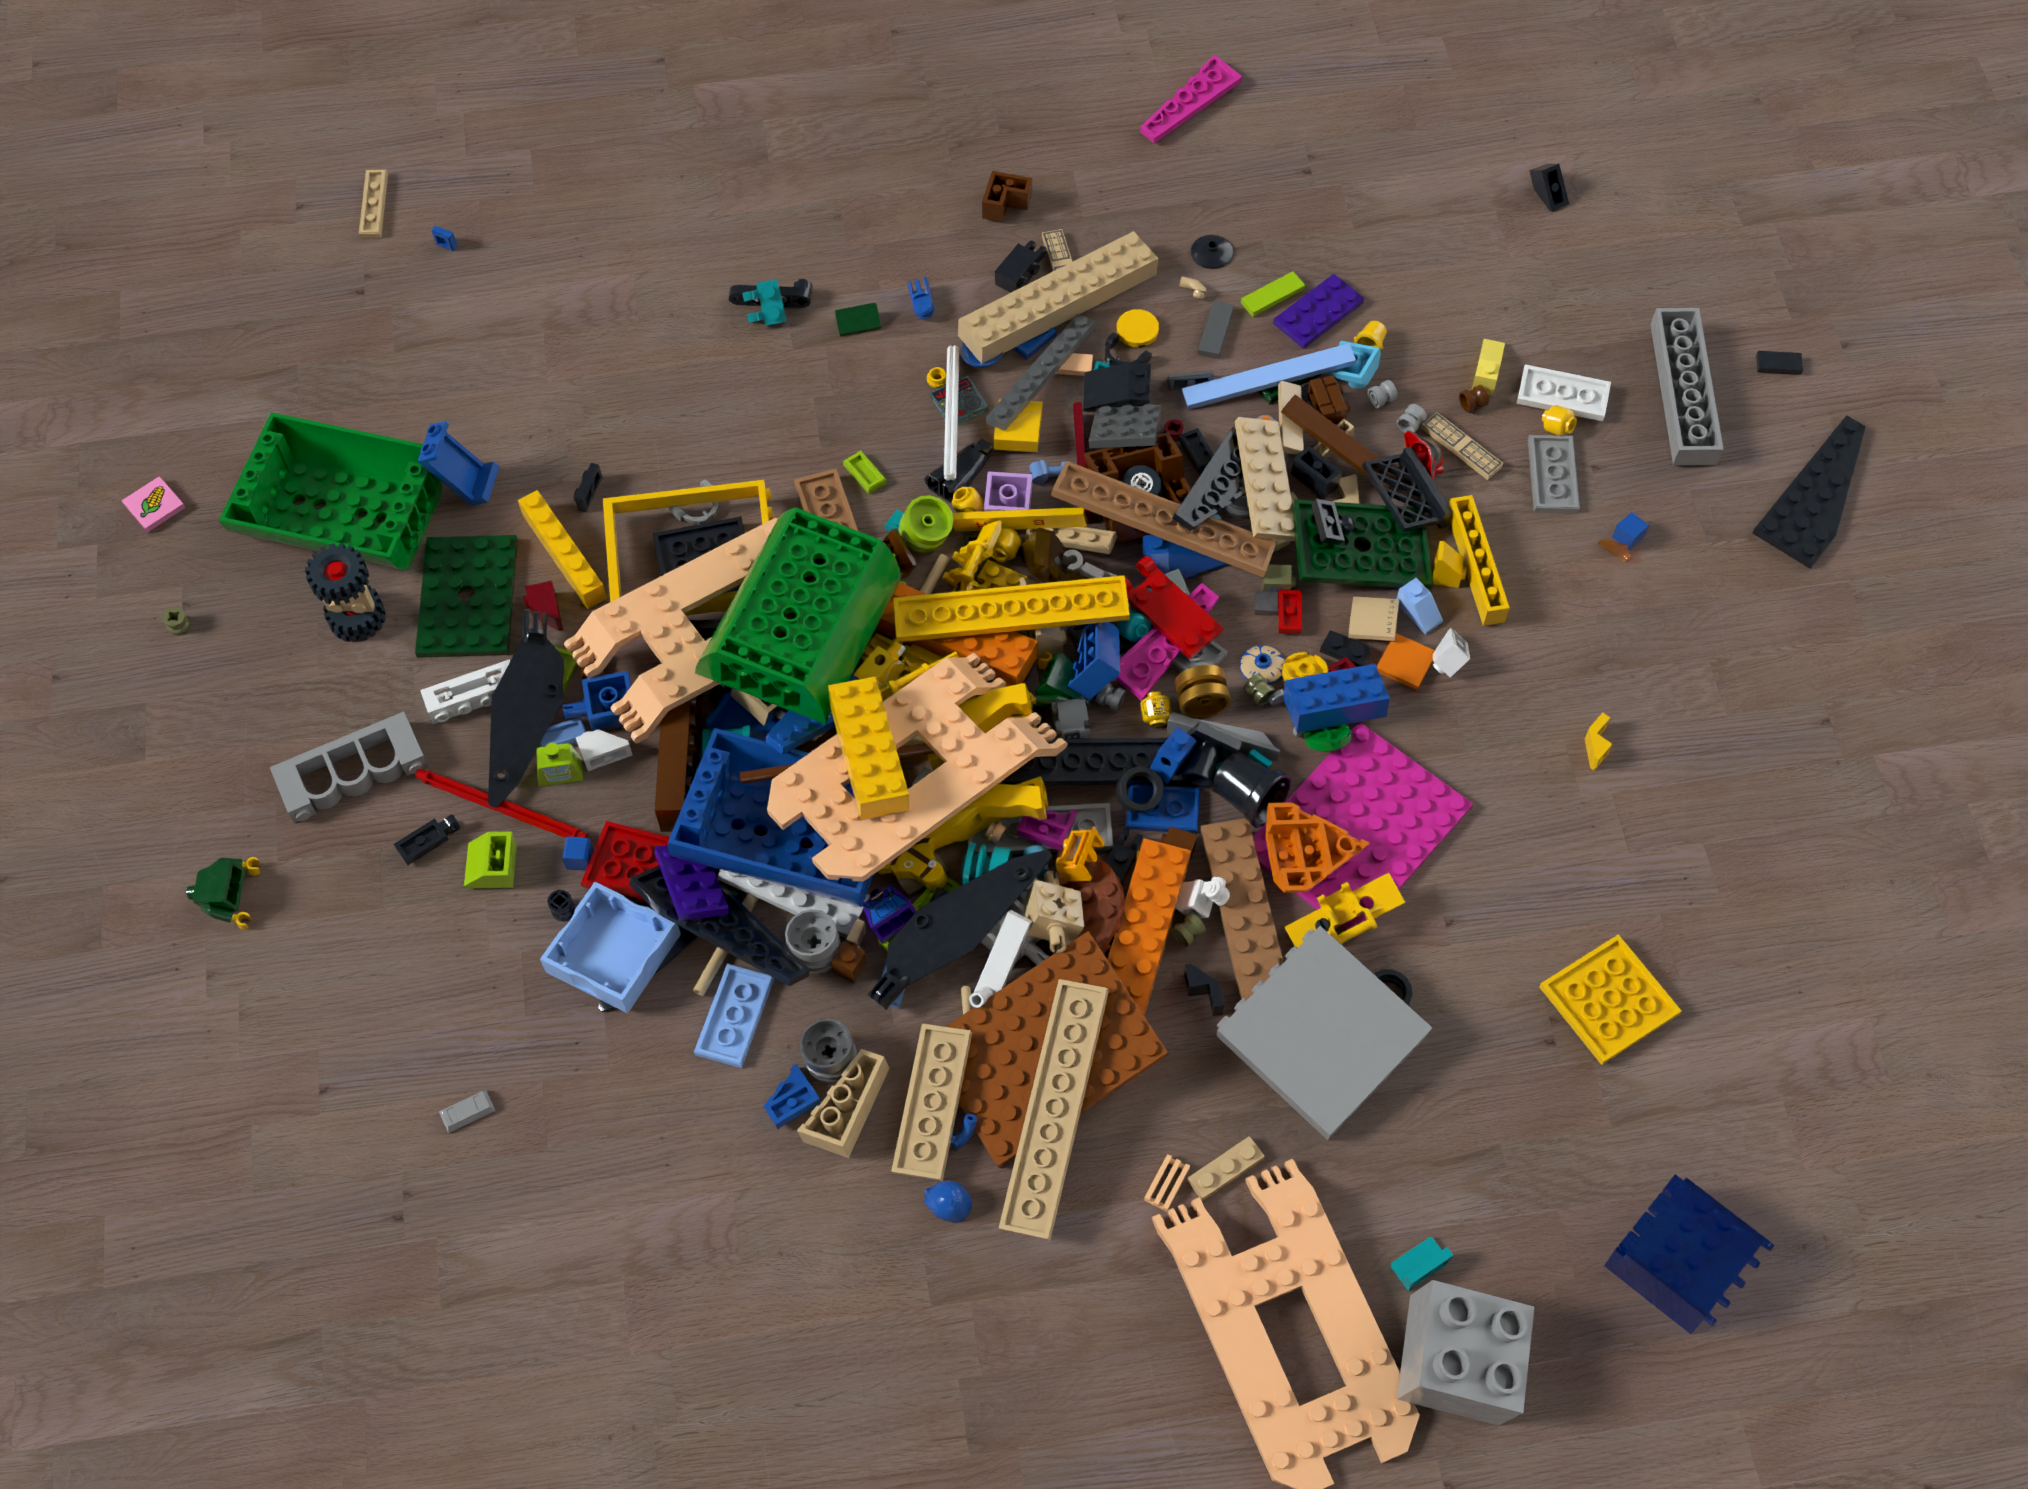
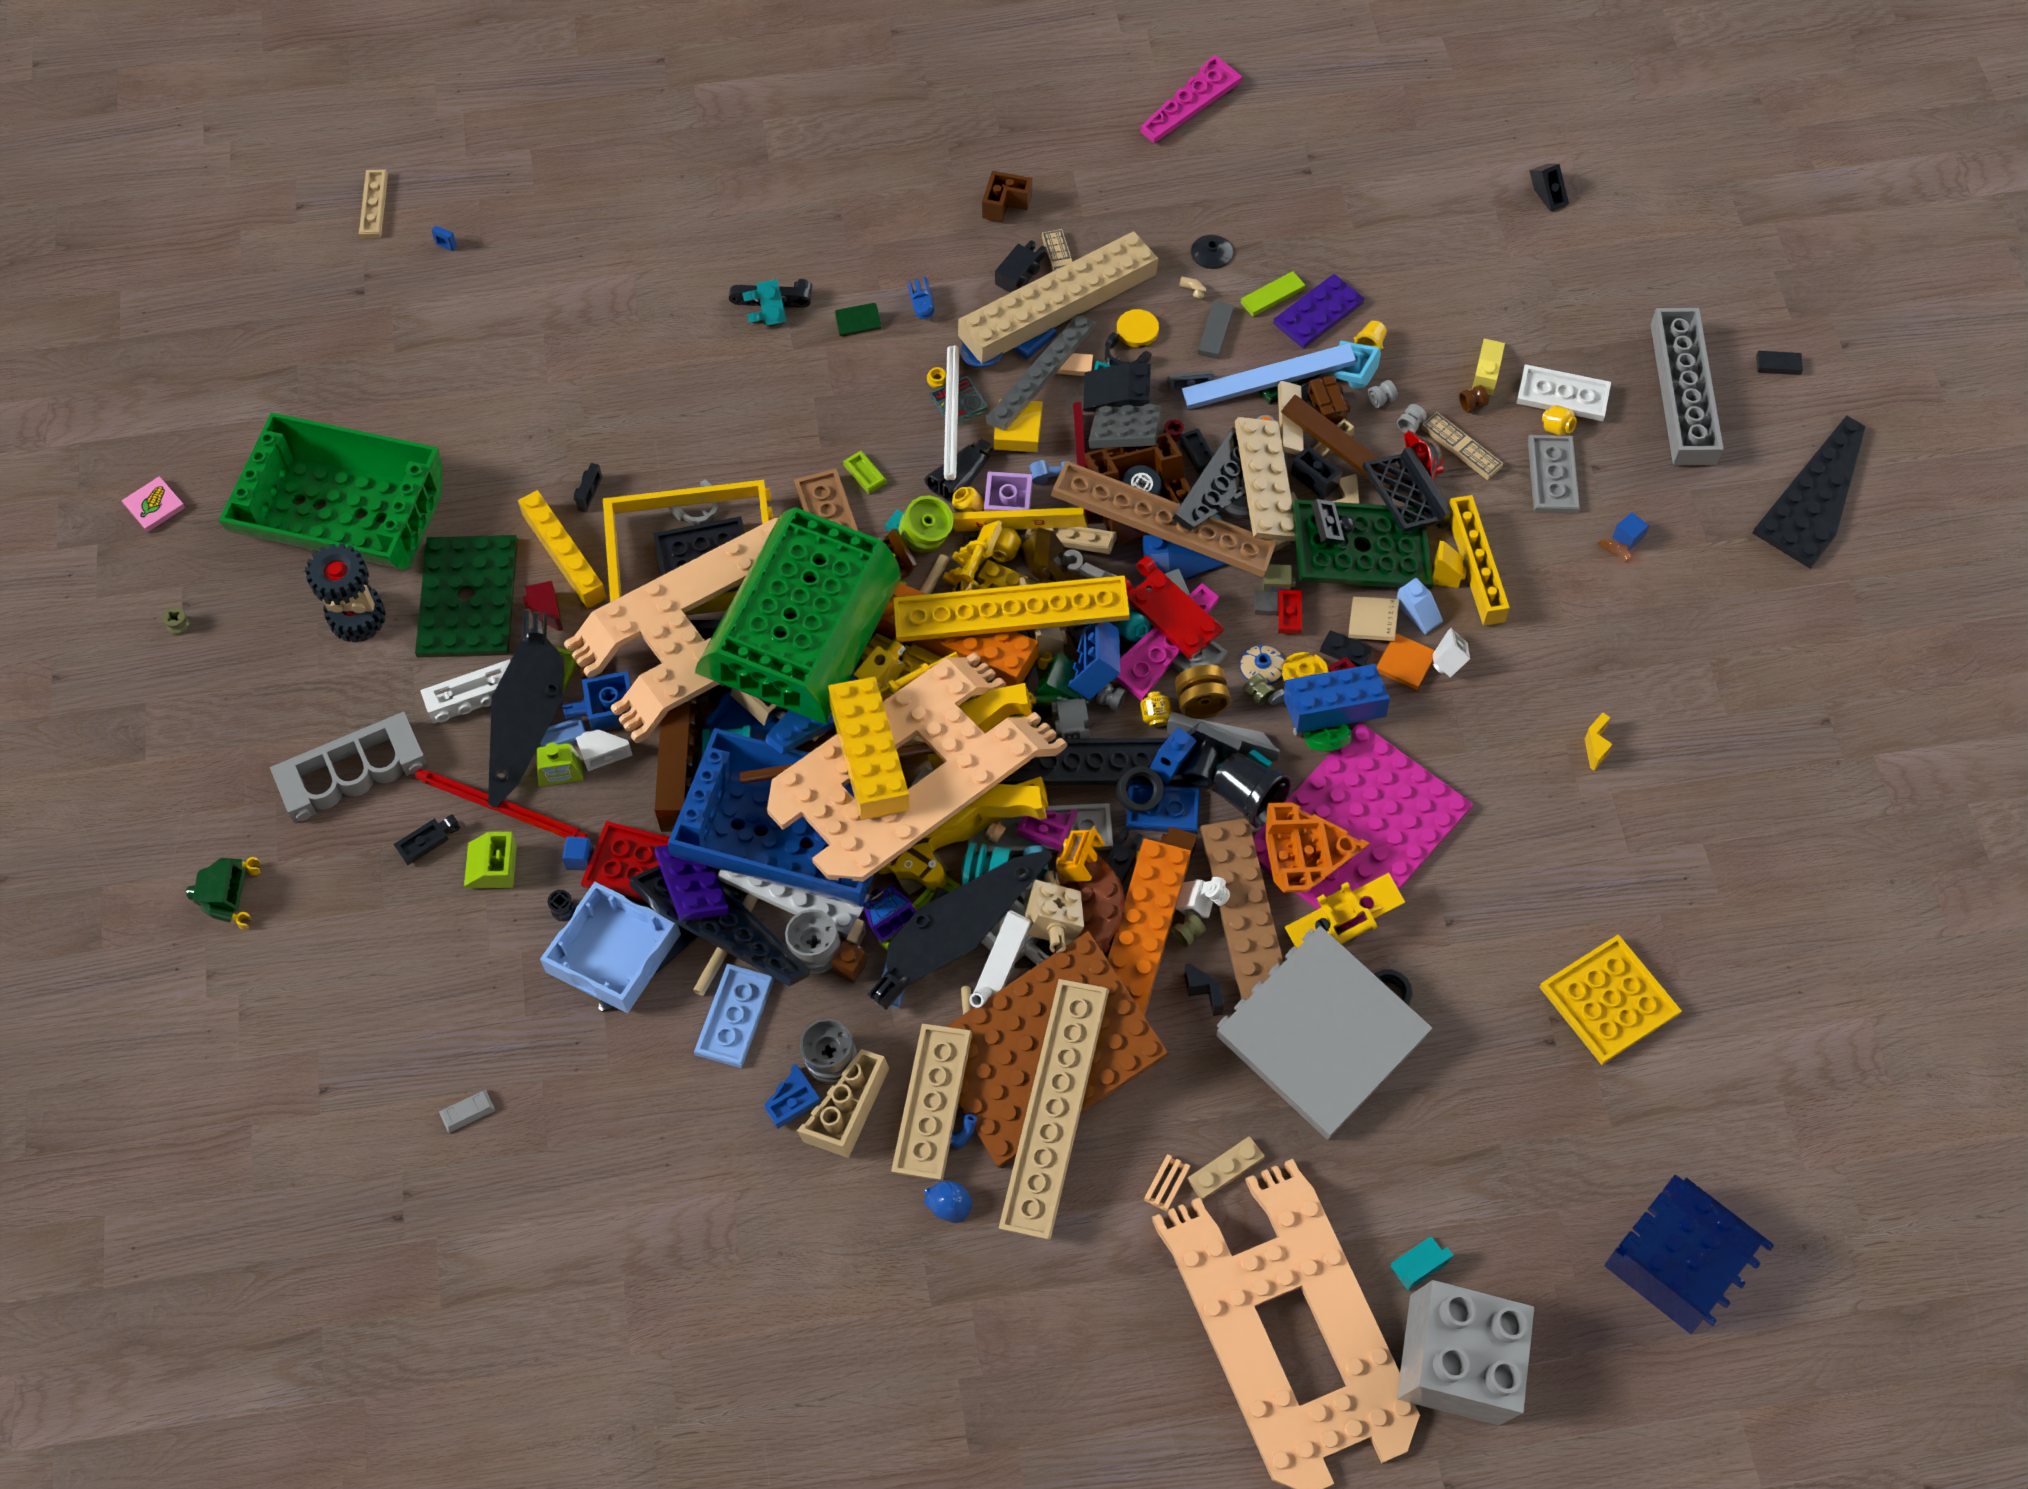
blue panel [418,421,499,506] -> none

